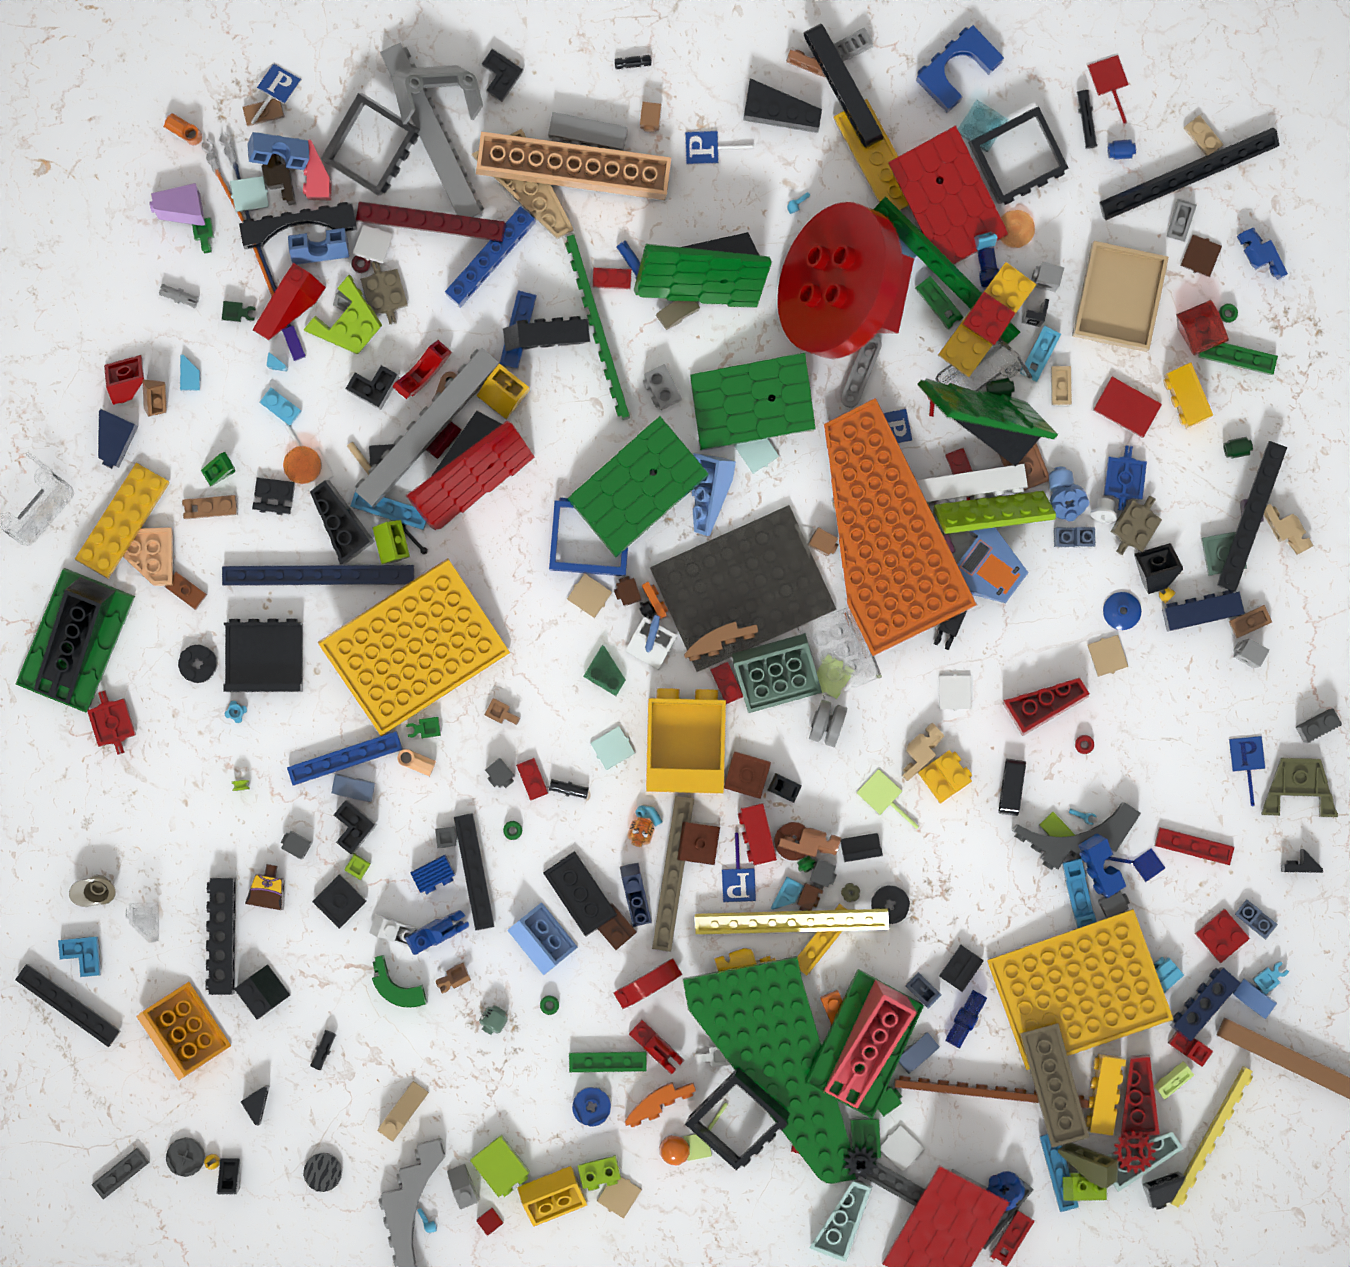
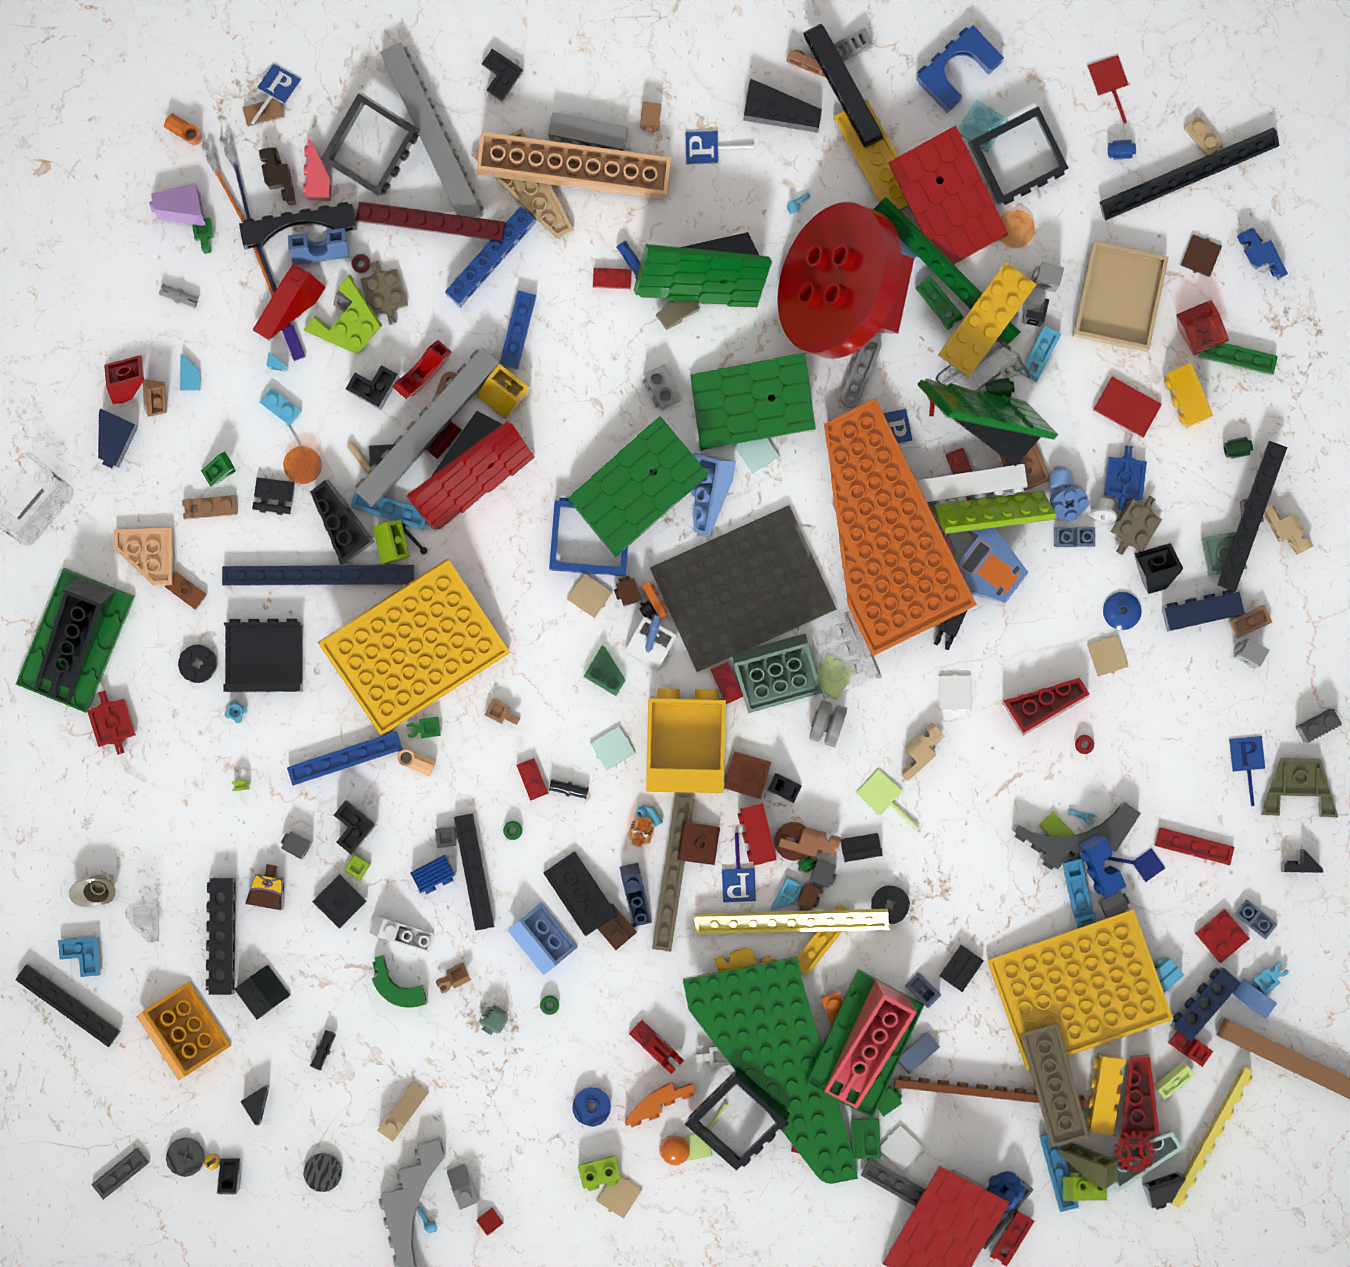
yellow plate [75,463,169,579] -> none
dark green plate [221,301,256,322] -> none
light aqua piece [230,176,269,212] -> none
medium blue arch [247,132,310,170] -> none
sand blue slope [331,774,375,802] -> none
white piece [353,225,393,263] -> none
light grey windscreen [392,66,483,124] -> none
blue plate [405,910,469,955] -> none
lime brick [470,1135,530,1197] -> none
dark grey brick [485,758,515,788] -> none
black wedge [503,316,590,351] -> none
yellow slope [517,1166,587,1227] -> none
green plate [565,234,630,420] -> none
green plate [569,1051,647,1073] -> none
black axle [614,55,652,69] -> none
red arch [614,958,683,1009] -> none
medium nougat slope [684,622,758,661] -> none
medium nougat brick [807,527,839,556] -> none
light aqua wedge [809,1179,873,1262] -> none
olive plate [841,883,860,902] -> none
black gear [844,1144,878,1179] -> none
yellow plate [917,750,973,804] -> none
clear blue piece [945,989,987,1049] -> none
red plate [962,292,1015,346] -> none
medium azure slope [974,232,997,250] -> none
clear blue piece [977,248,999,288] -> none
black beam [998,758,1026,816] -> none
tan plate [1051,366,1072,405] -> none
black pin [1077,90,1098,149] -> none
yellow hinge [1159,587,1176,604] -> none
light grey slope [1167,199,1197,242] -> none
green plate [1219,304,1238,323] -> none

